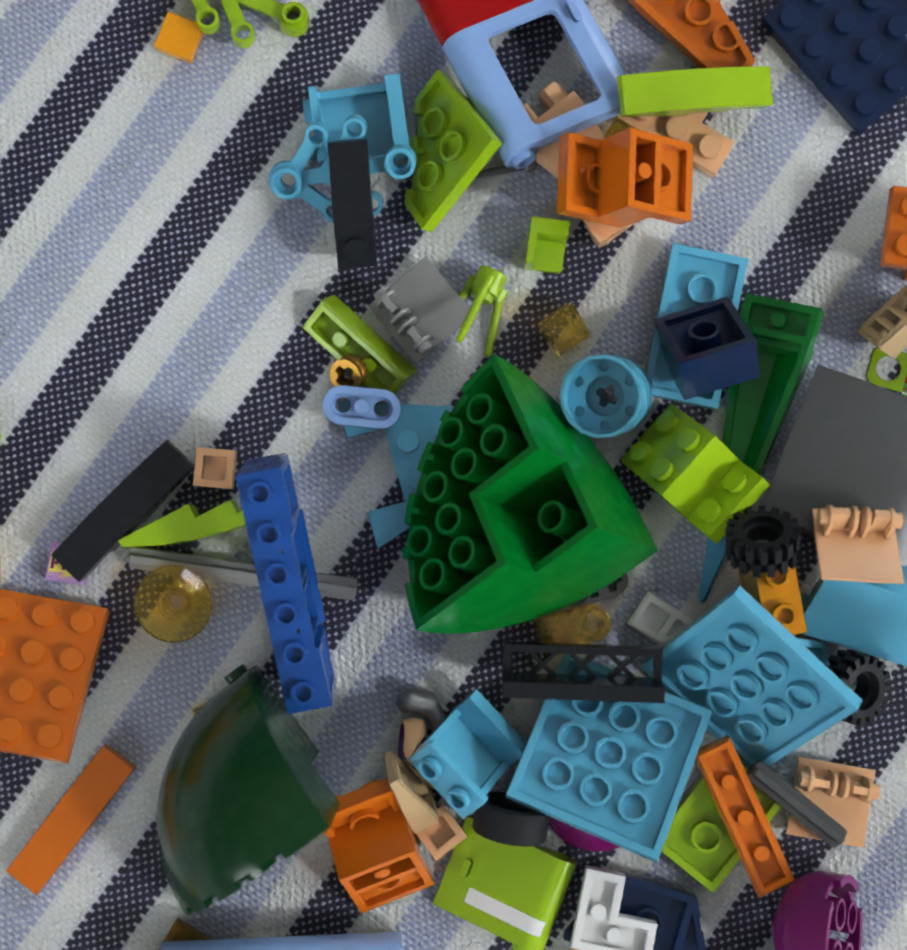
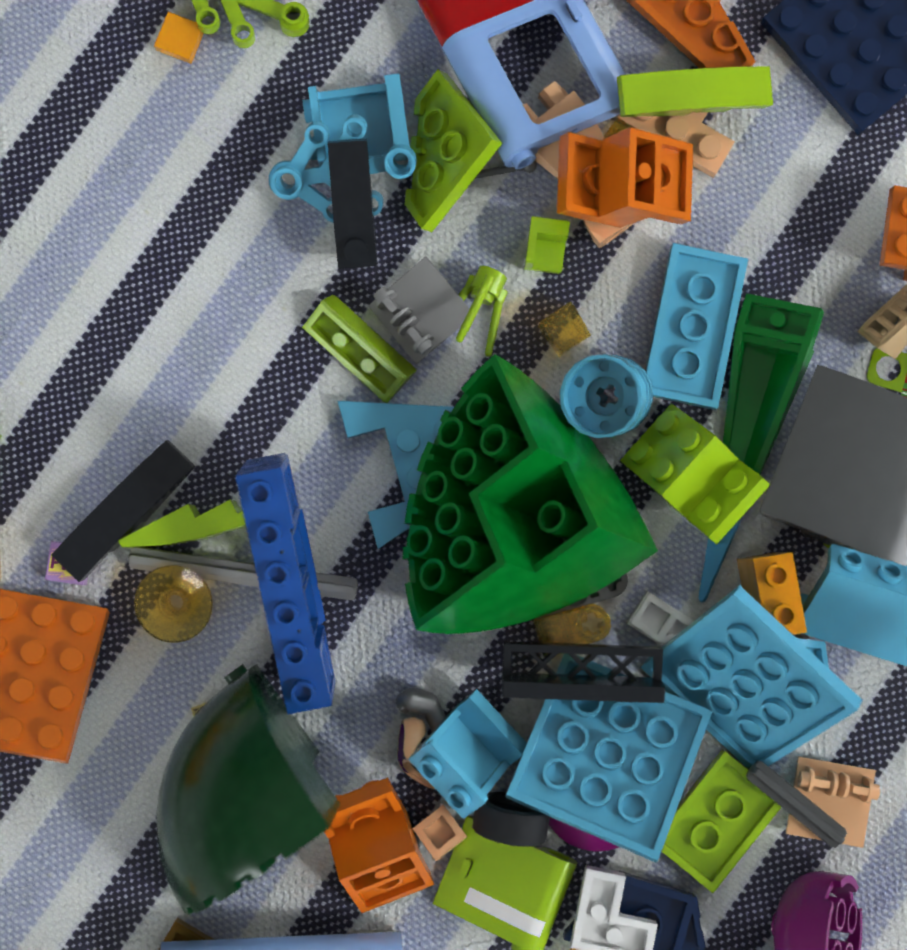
orange tile [6,744,136,895] -> none
light nougat plate [193,447,237,490] -> none
light blue plate [323,385,401,429] -> none
pearl gold bush [329,354,369,387] -> none
tan slope [384,751,439,834] -> none
dark blue slope [654,296,760,400] -> none
orange tile [695,735,795,897] -> none
black tyre [726,506,801,578] -> none
light nougat hinge [811,504,904,584] -> none
black tyre [826,649,891,726] -> none

